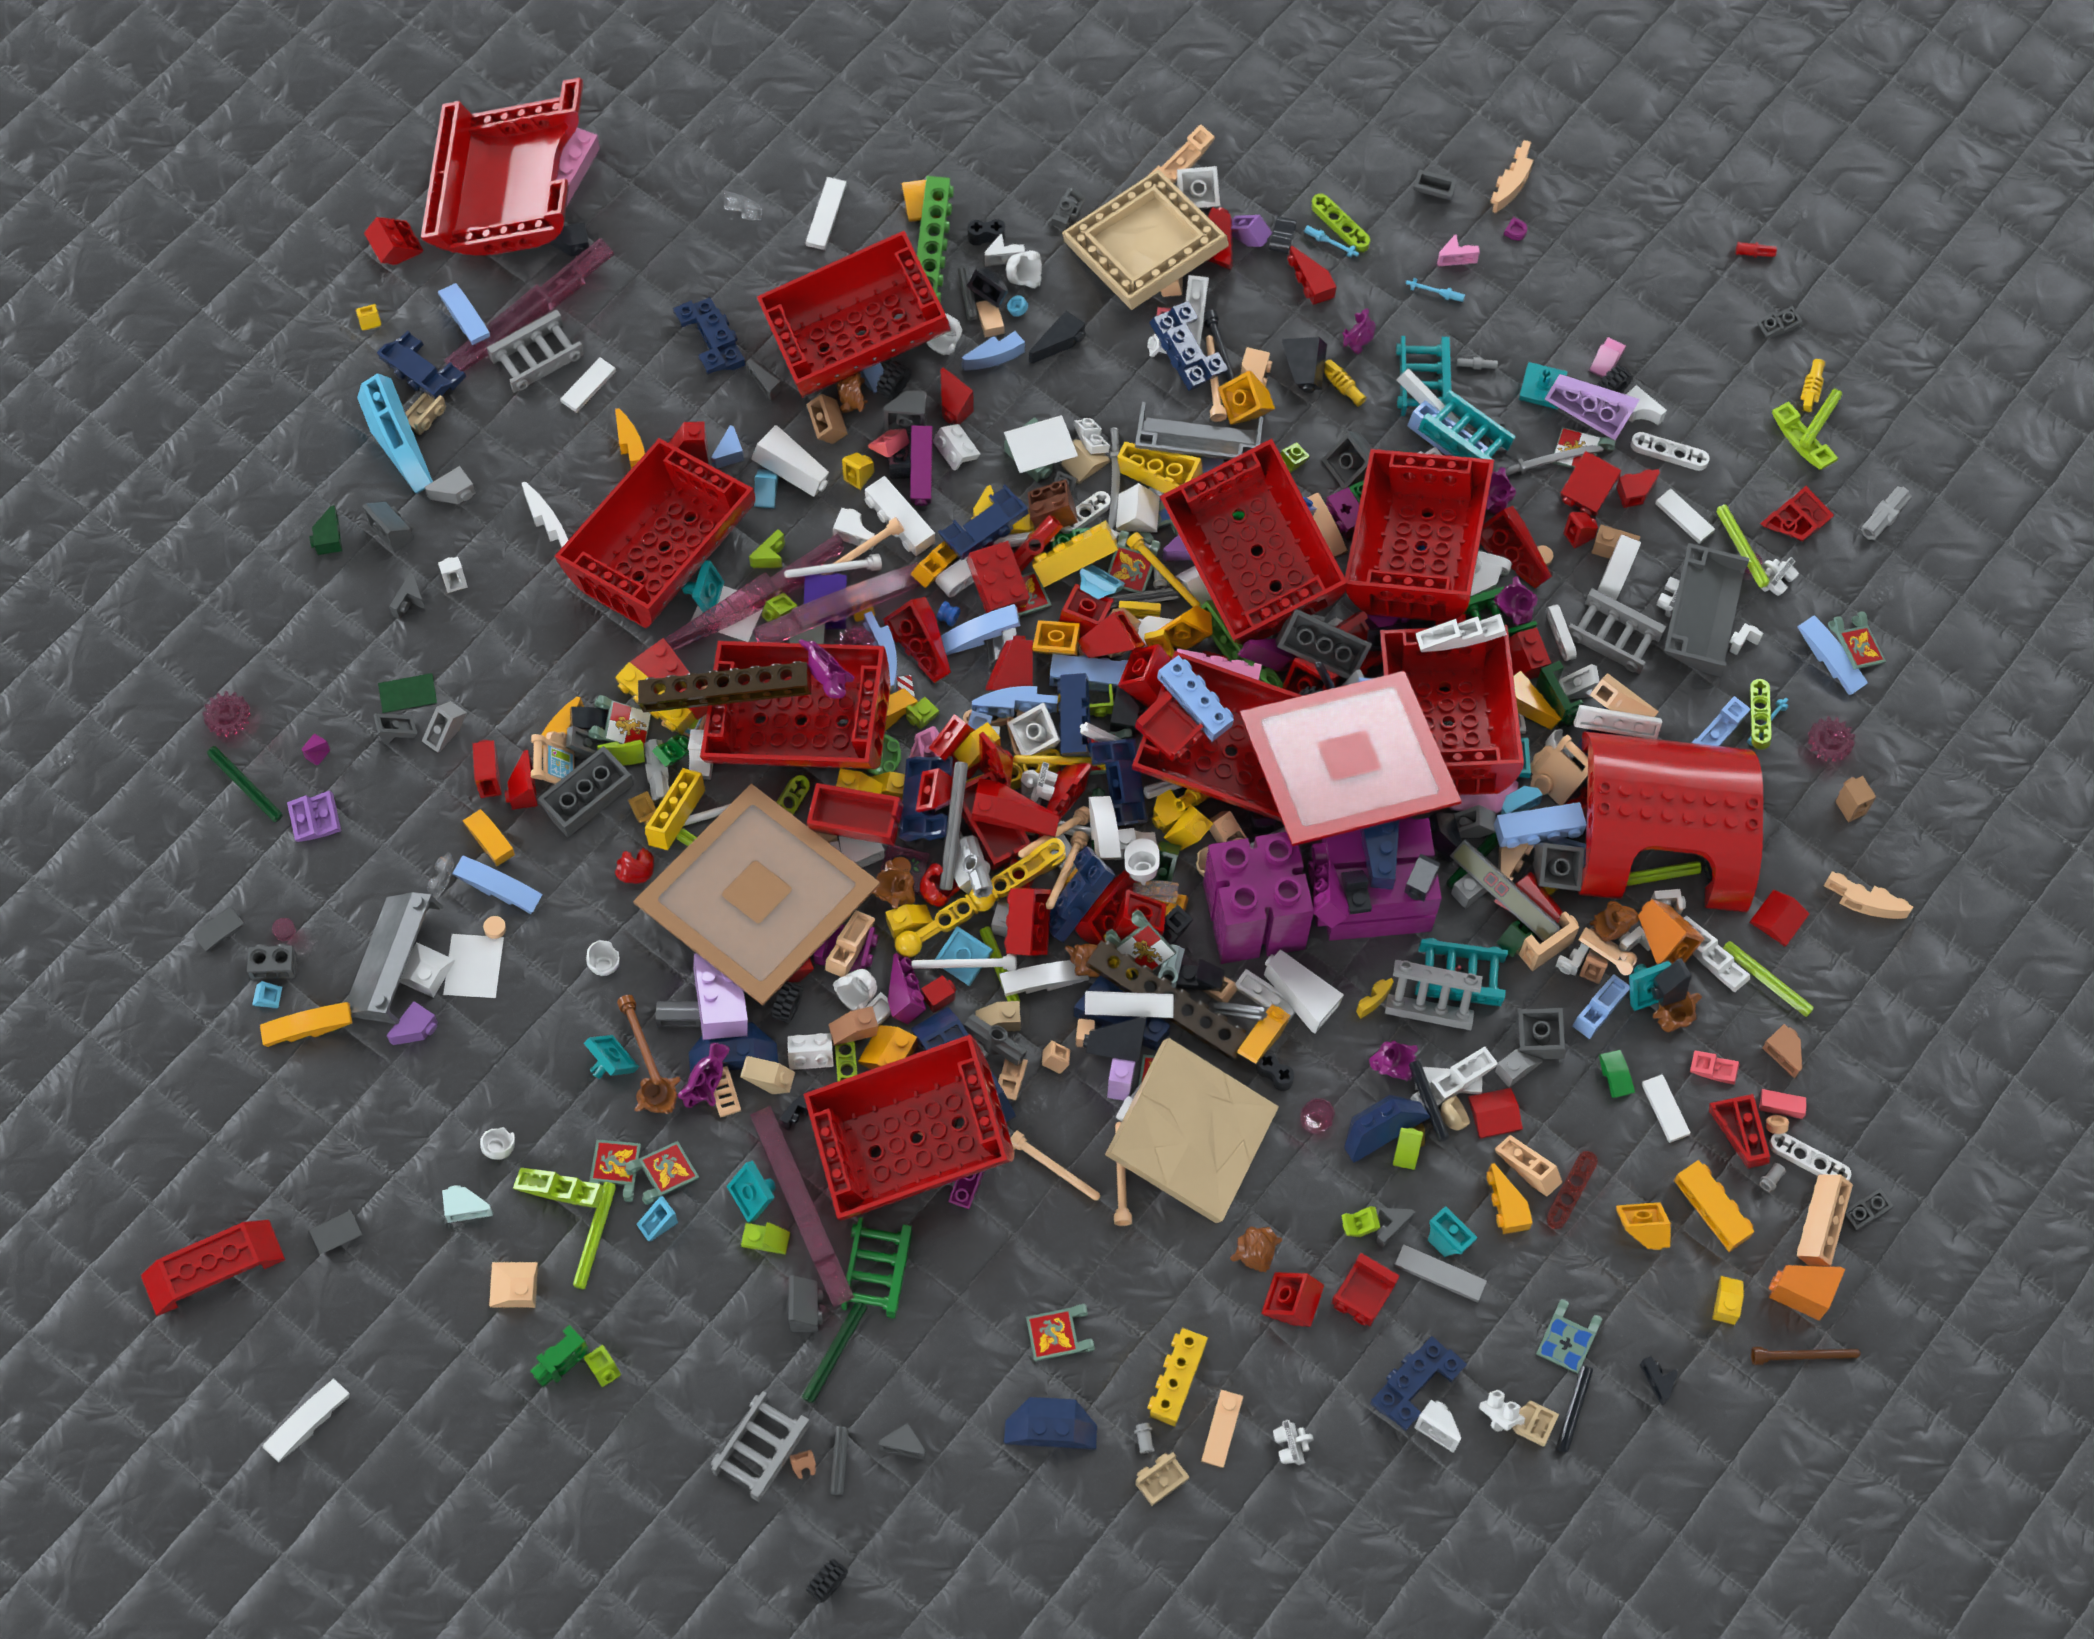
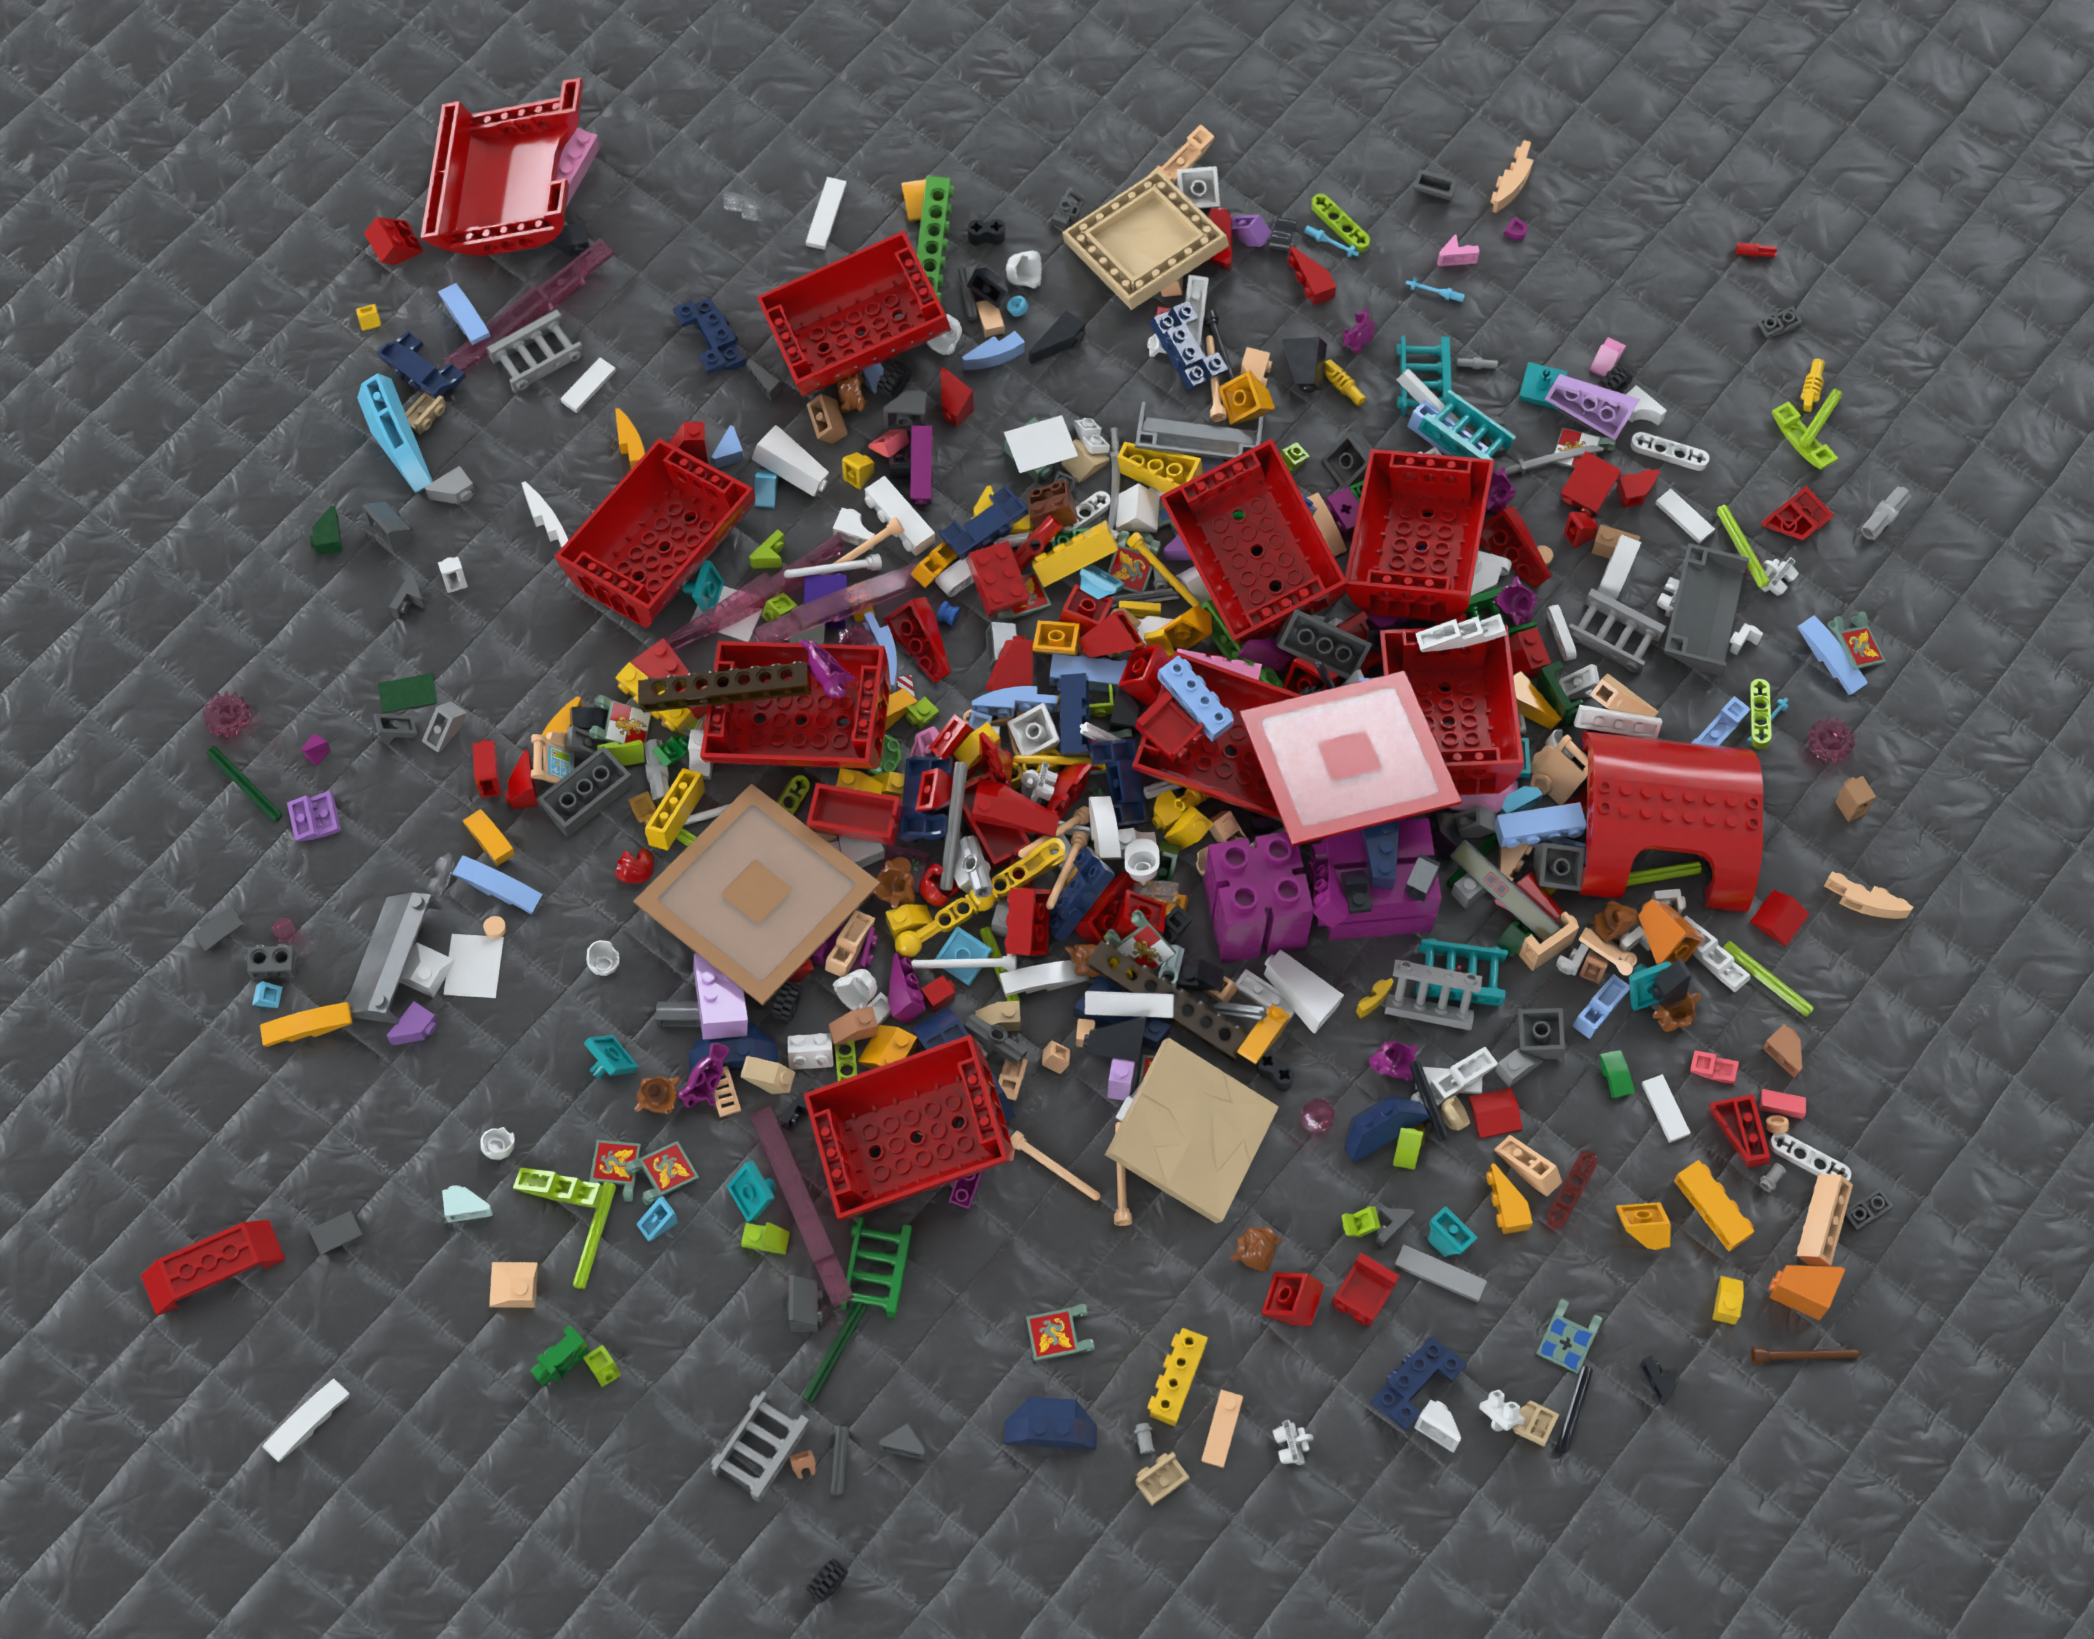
dark orange piece [617,995,661,1085] -> none
white bracket [933,424,980,470] -> none
light blue slope [941,604,1020,655] -> none
white slope [985,234,1025,266] -> none

